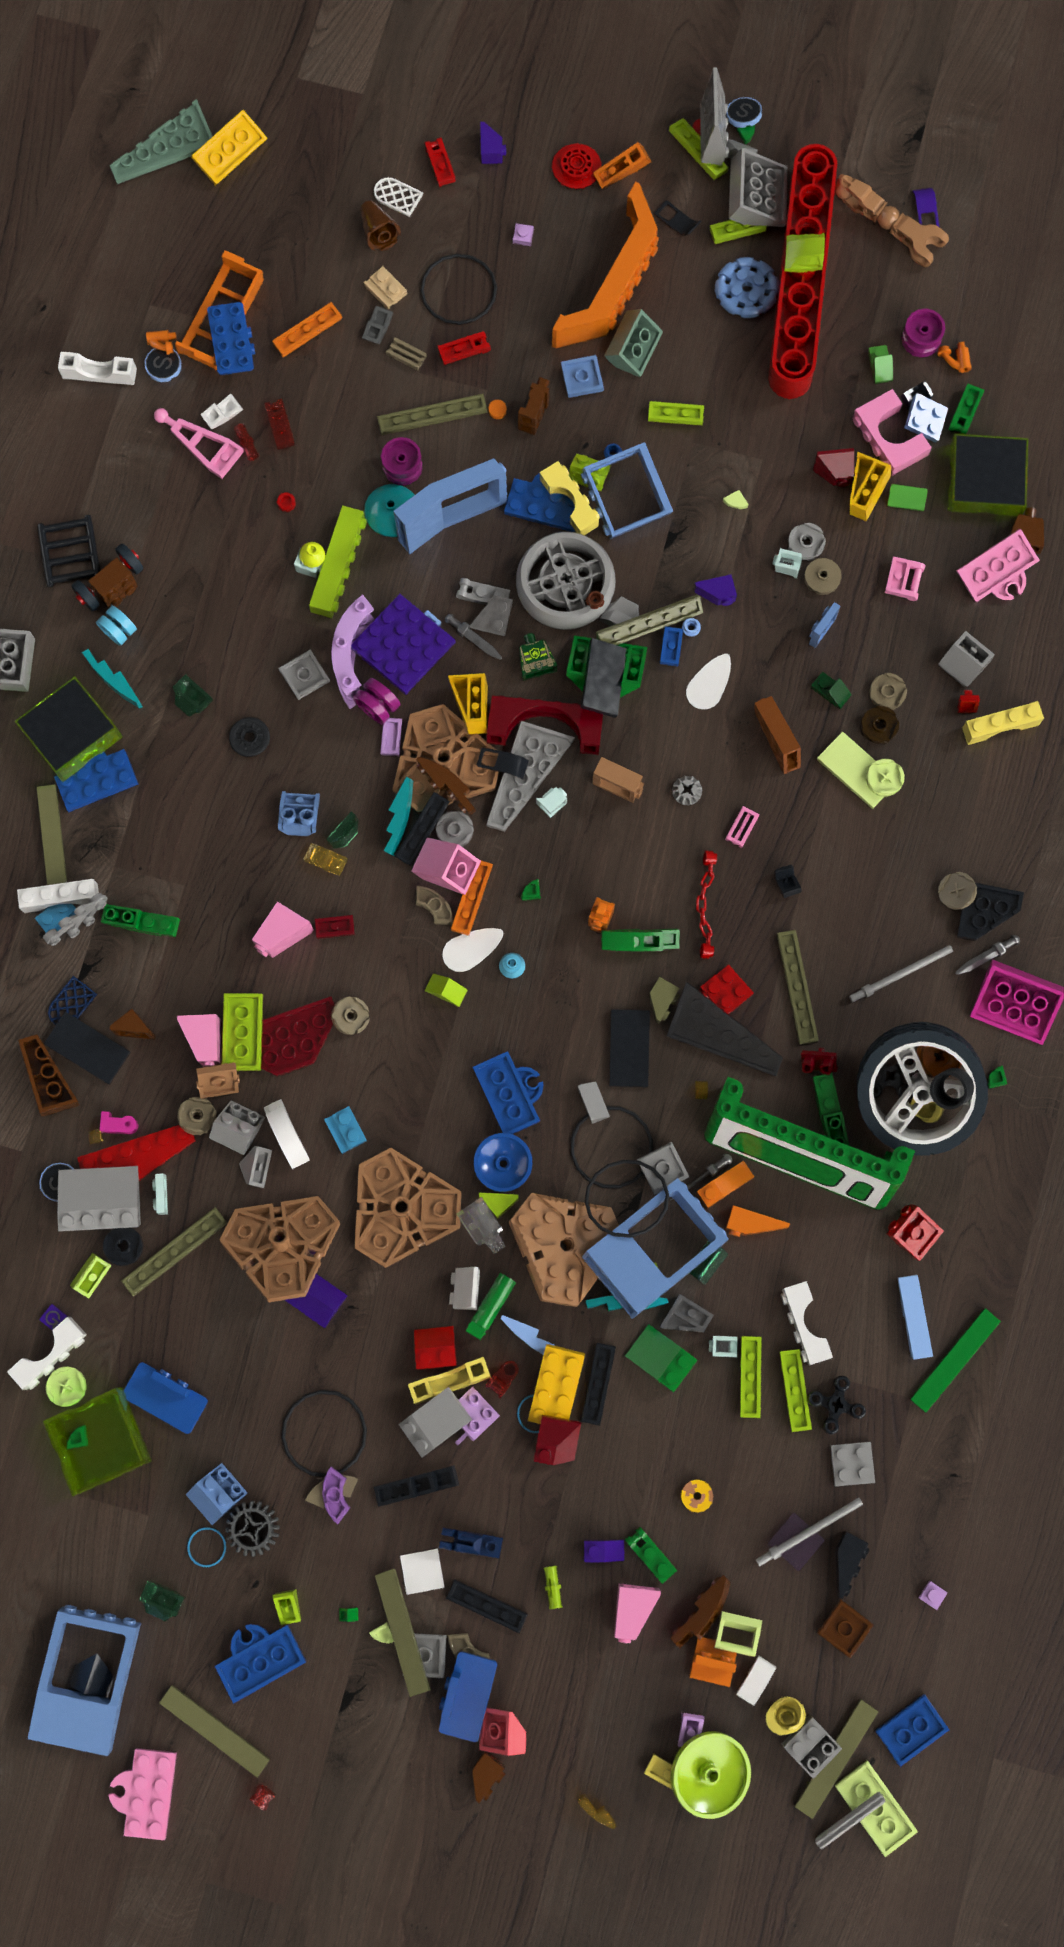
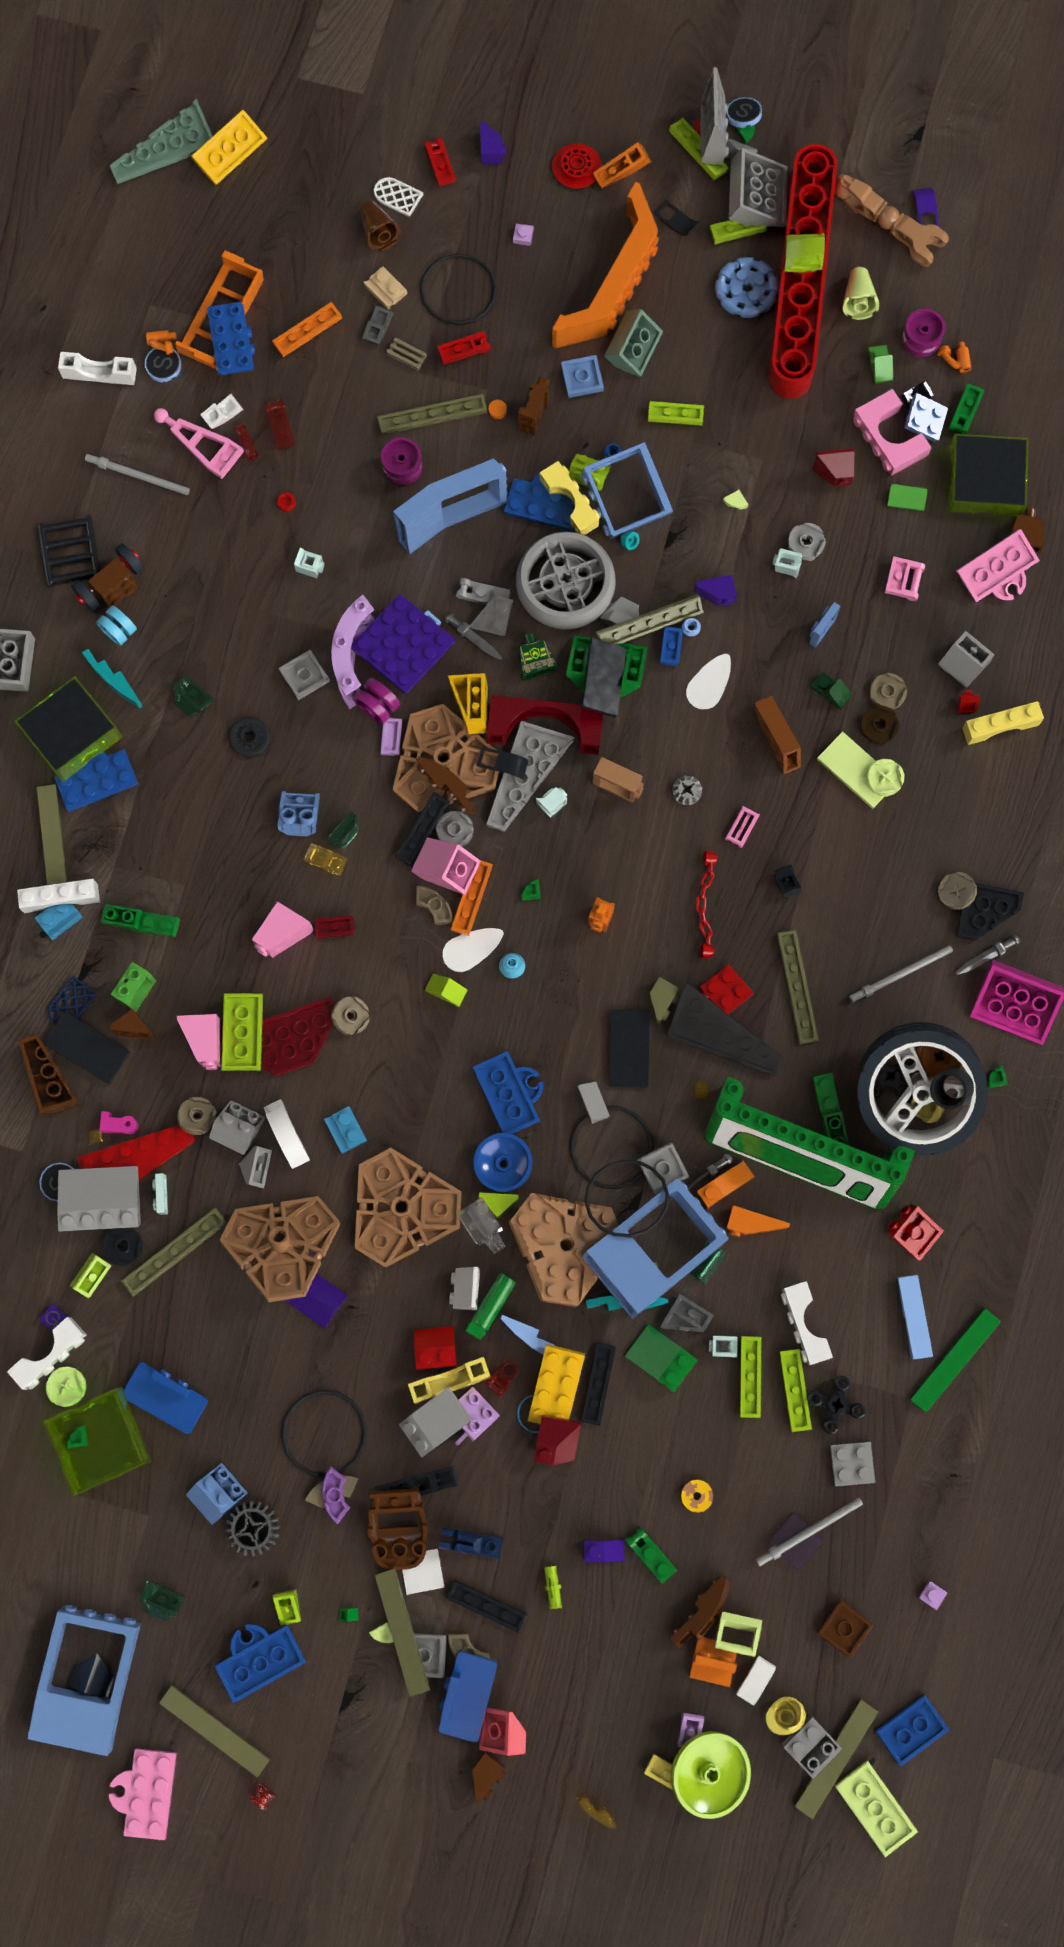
light grey plant [43,893,108,946] -> none
dark azure piece [187,1527,226,1567] -> none
medium nougat plate [196,1063,240,1099] -> none
neon yellow brick [299,542,325,568] -> none
lime brick [309,505,367,618] -> none
teal dish [364,484,414,537] -> none
teal slope [384,777,413,856] -> none
copper plate [586,591,604,609] -> none
green slope [601,928,680,951] -> none
bright pink slope [614,1584,661,1643] -> none
dark red hips [801,1048,838,1075] -> none
dark tan plate [804,558,842,595] -> none
light grey axle [815,1792,885,1849] -> none
black slope [835,1531,869,1599] -> none
yellow wedge [850,452,891,521] -> none
none -> light grey bar [85,454,190,495]
none -> bright green window [111,962,156,1012]
none -> reddish brown slope [368,1487,427,1570]
none -> teal tile [620,530,640,550]
none -> yellowish green cone [843,267,879,320]

